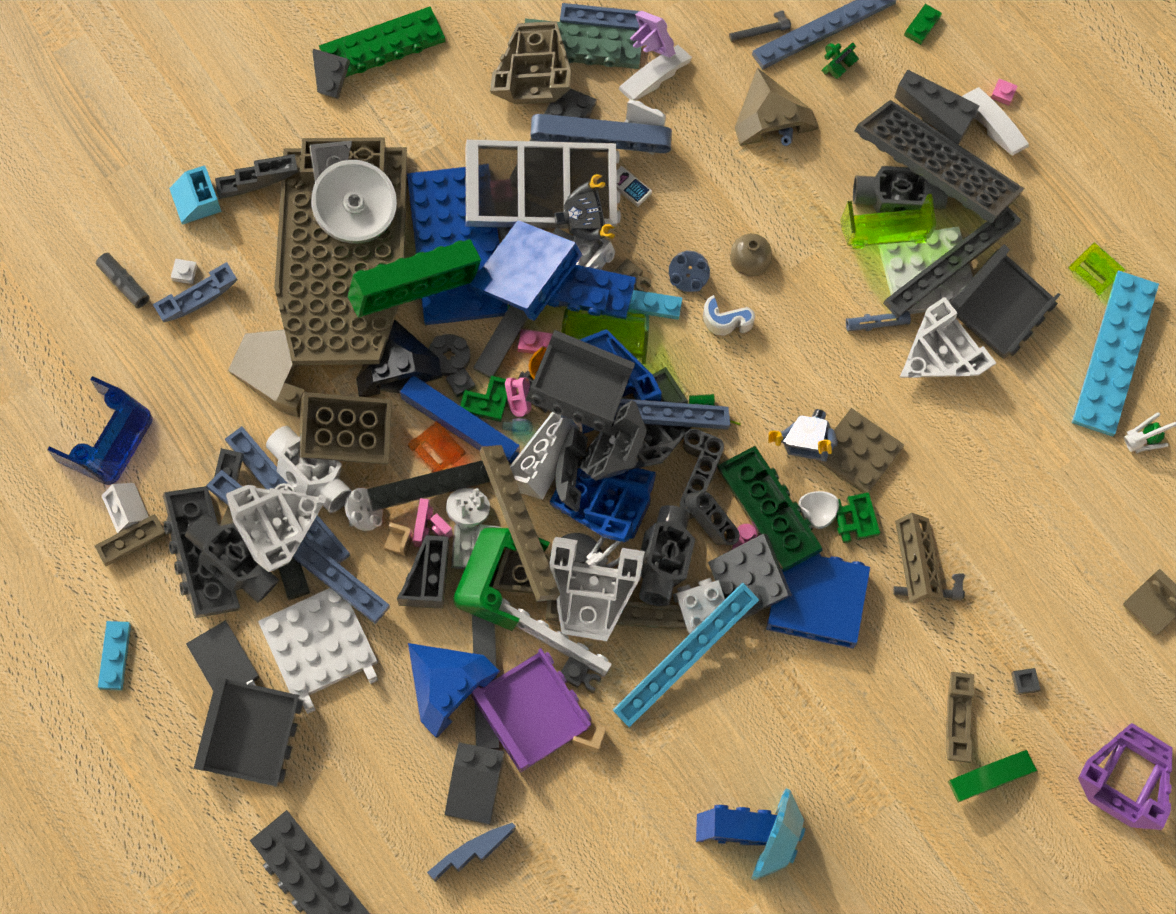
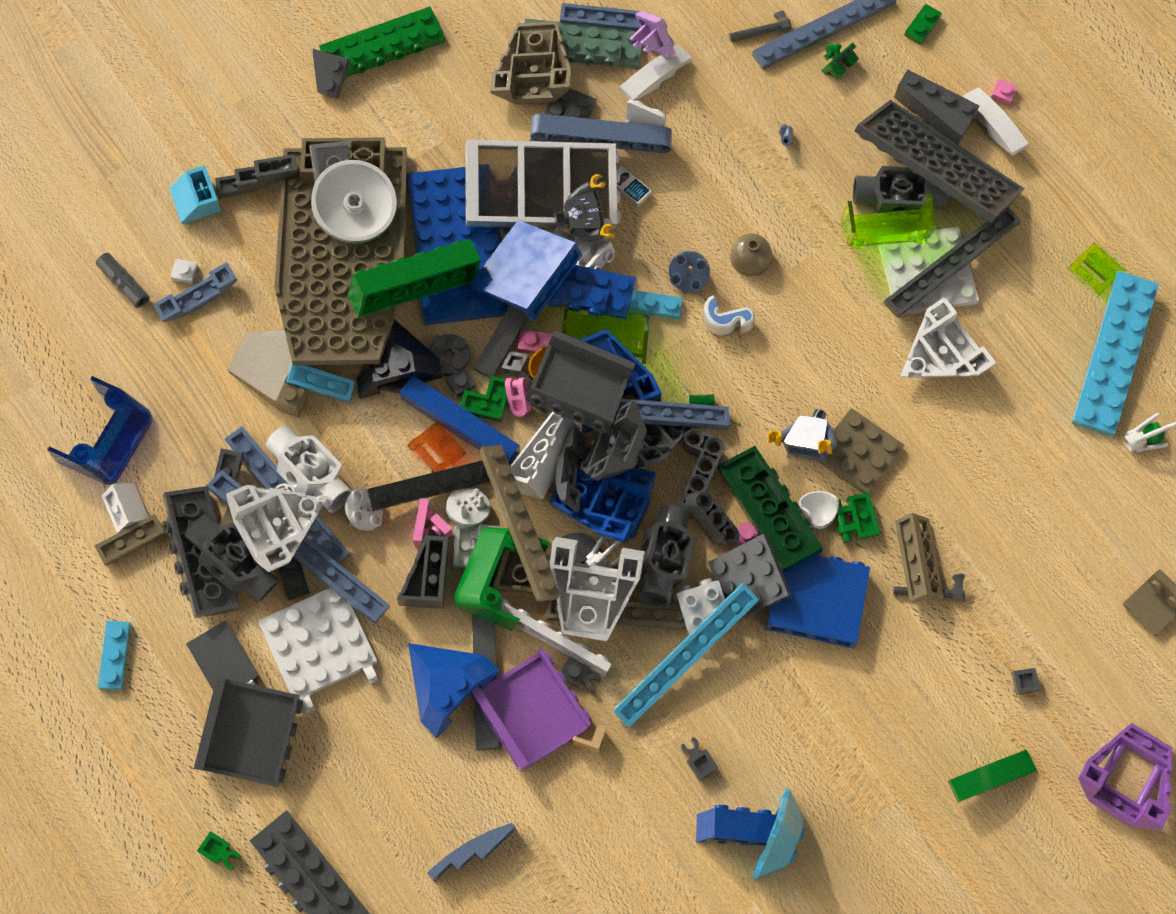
dark tan slope [300,392,392,464] -> none
tan panel [384,522,413,557] -> none
dark grey slope [444,742,505,825] -> none
clear light blue cylinder [502,418,533,436] -> none
dark tan plate [613,259,651,291] -> none
dark grey tile [652,367,688,404] -> none
dark tan wedge [735,68,818,146] -> none
sand blue pin [845,311,911,332] -> none
dark tan slope [946,672,974,763] -> none
dark grey panel [950,244,1060,358] -> none
none -> green plate [197,831,242,870]
none -> medium azure plate [286,363,355,403]
none -> dark grey plate [501,351,530,376]
none -> dark grey plate [681,737,718,781]

